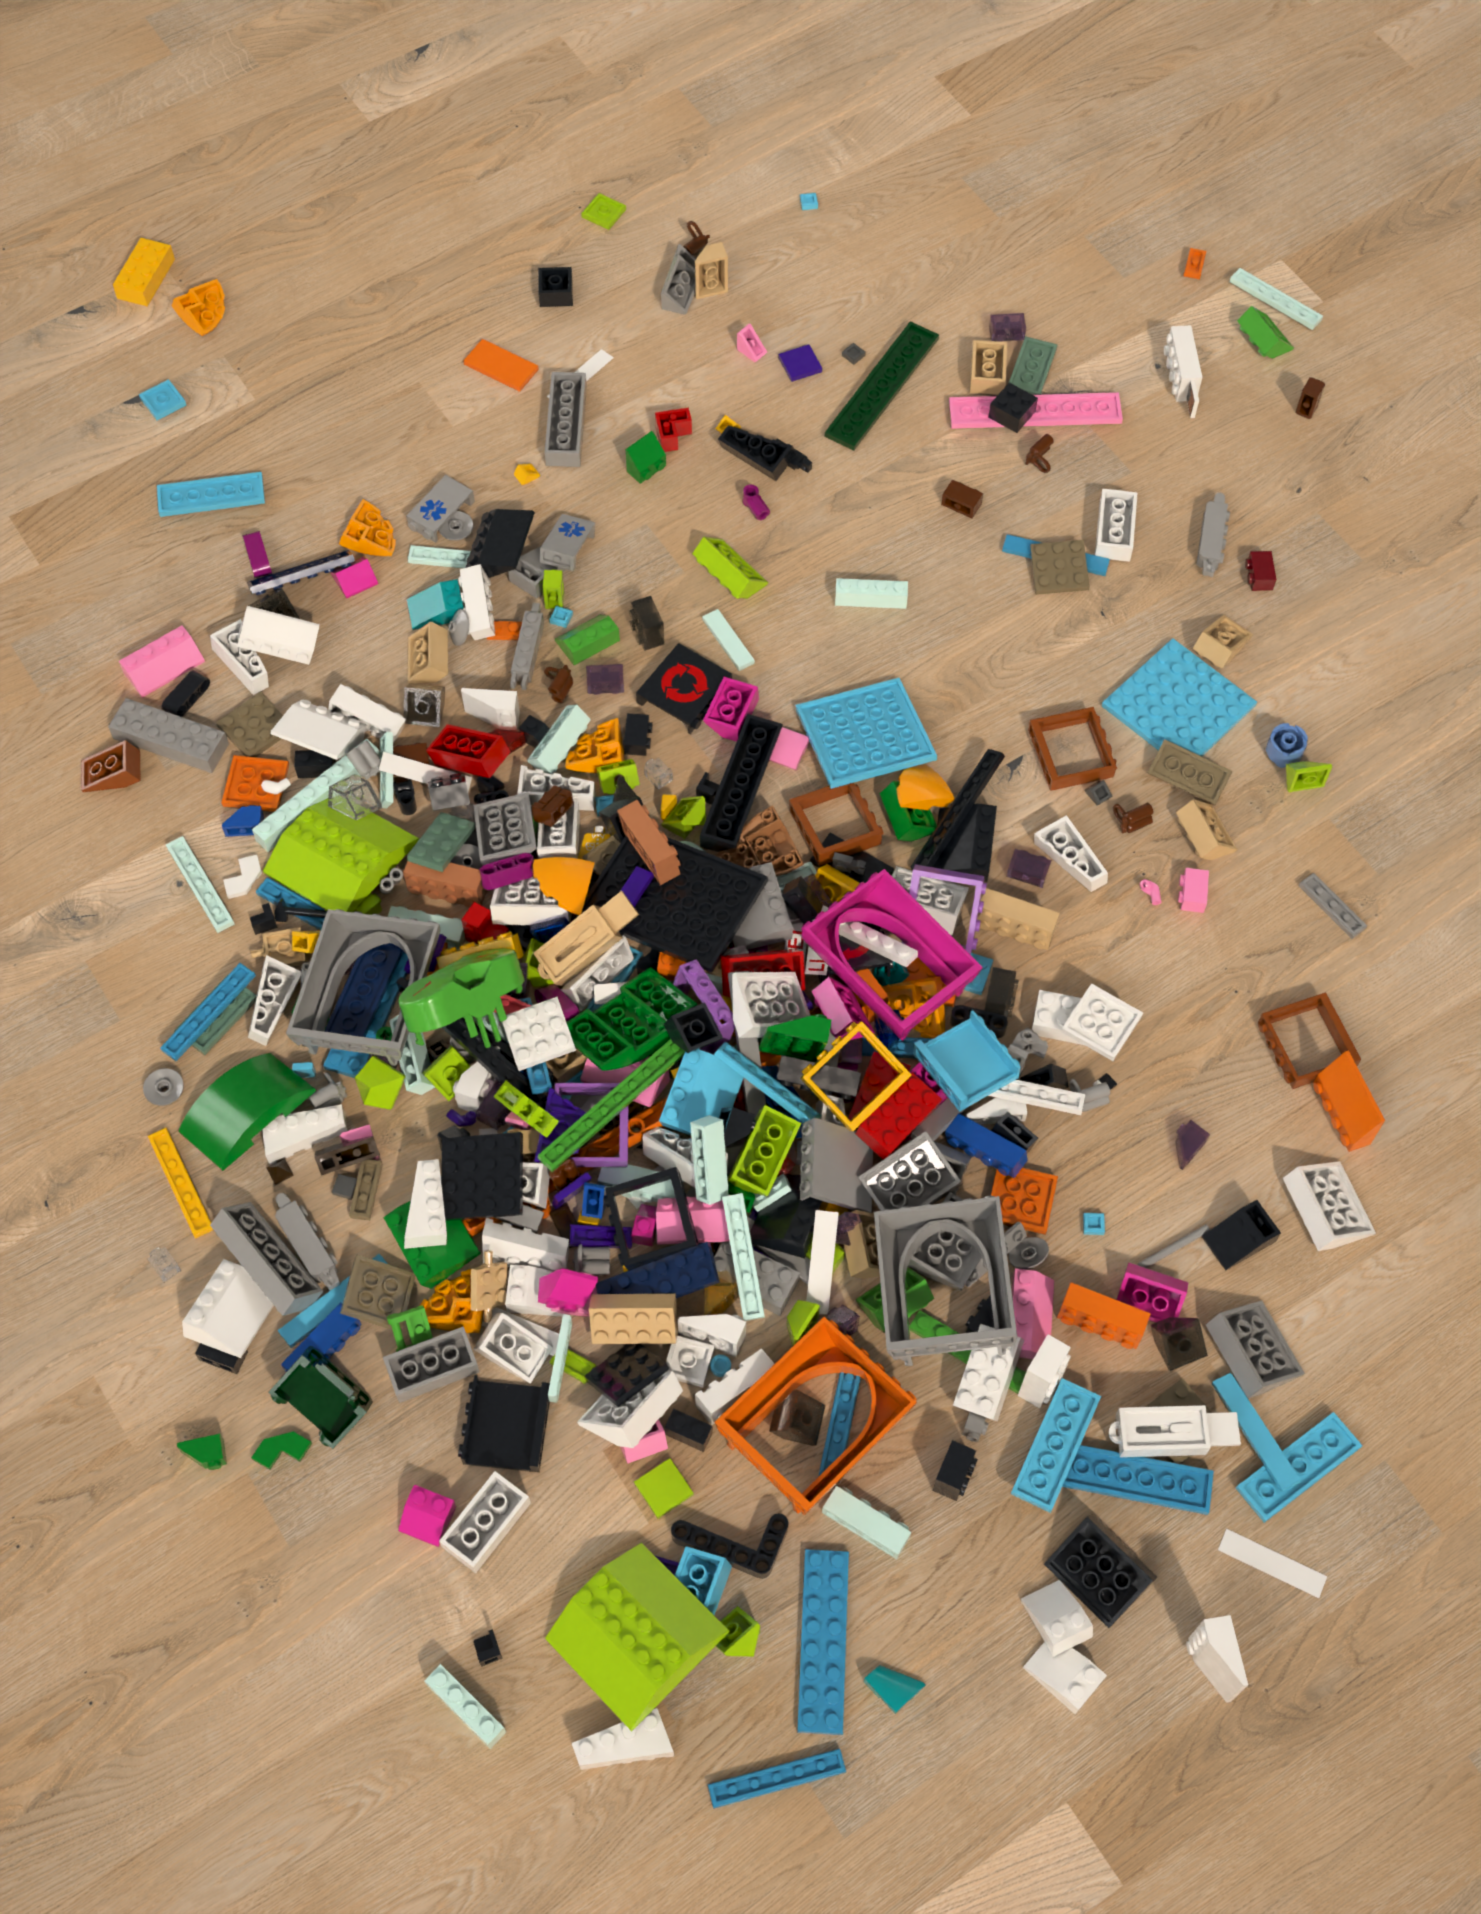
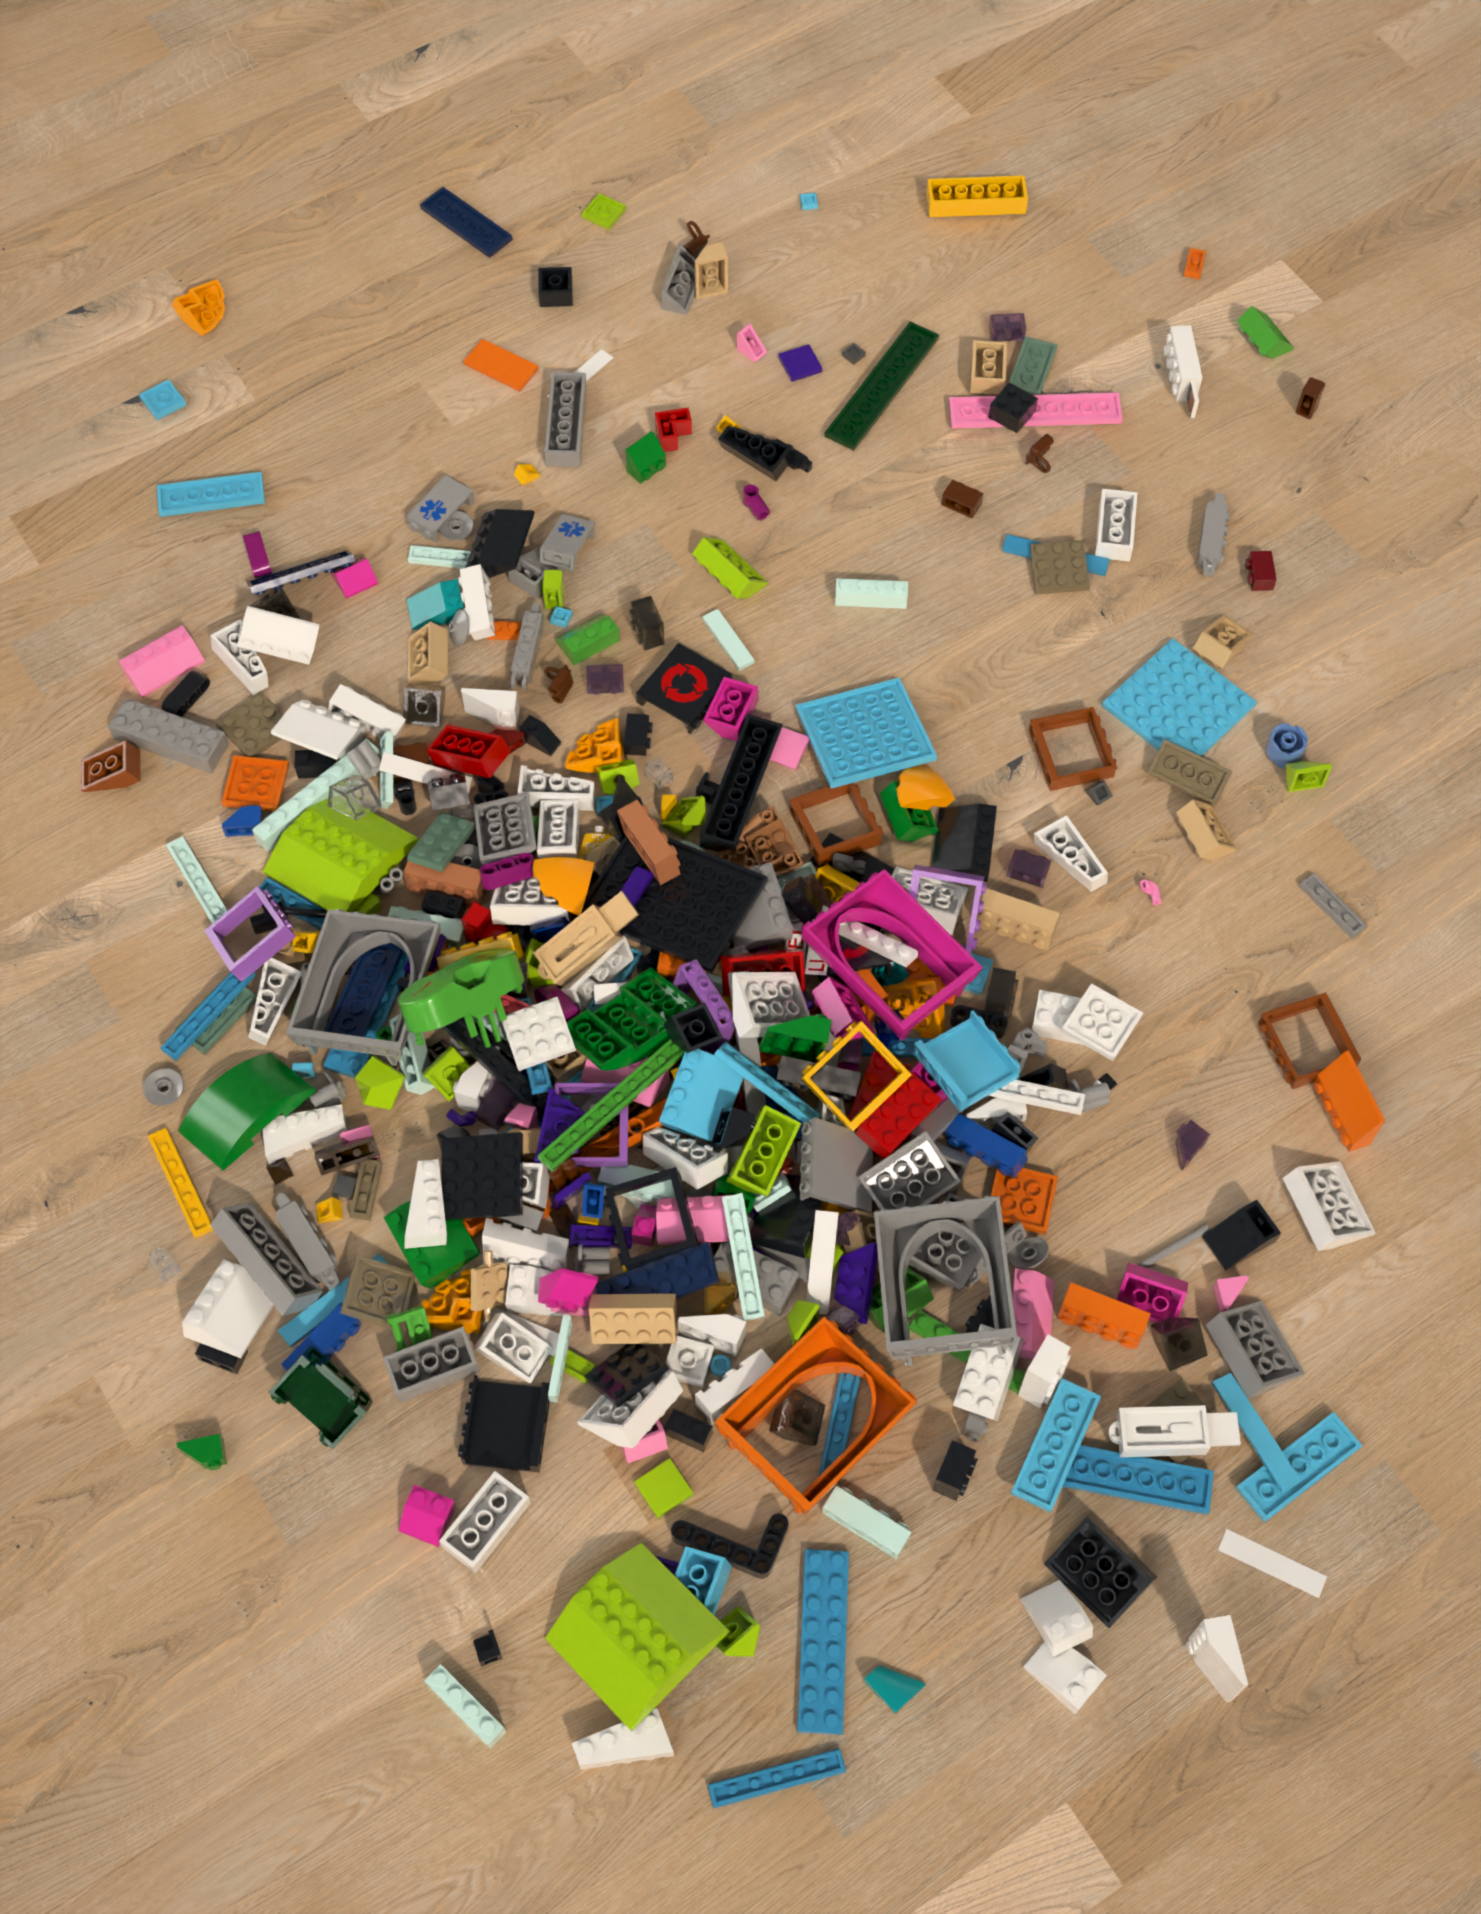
yellow brick [113,238,175,307] -> none
white tile [223,855,262,899] -> none
green tile [251,1431,312,1470] -> none
white arm [261,778,291,794] -> none
light orange brick [339,499,396,556] -> none
lime slope [493,1080,559,1138] -> none
light aqua brick [527,704,591,774] -> none
reddish brown brick [532,785,574,827] -> none
light aqua brick [690,1115,729,1205] -> none
black tile [910,749,1005,870] -> none
medium azure tile [1083,1213,1105,1235] -> none
reddish brown piece [1113,802,1153,833] -> none
bright pink brick [1178,868,1209,913] -> none
light aqua plate [1230,268,1323,330] -> none
none -> medium lavender window [204,886,296,982]
none -> yellow slope [316,1197,343,1223]
none -> dark blue plate [420,187,513,258]
none -> black brick [421,889,466,919]
none -> dark purple wing [834,1242,878,1324]
none -> yellow brick [926,175,1028,217]
none -> bright pink slope [1213,1275,1249,1312]

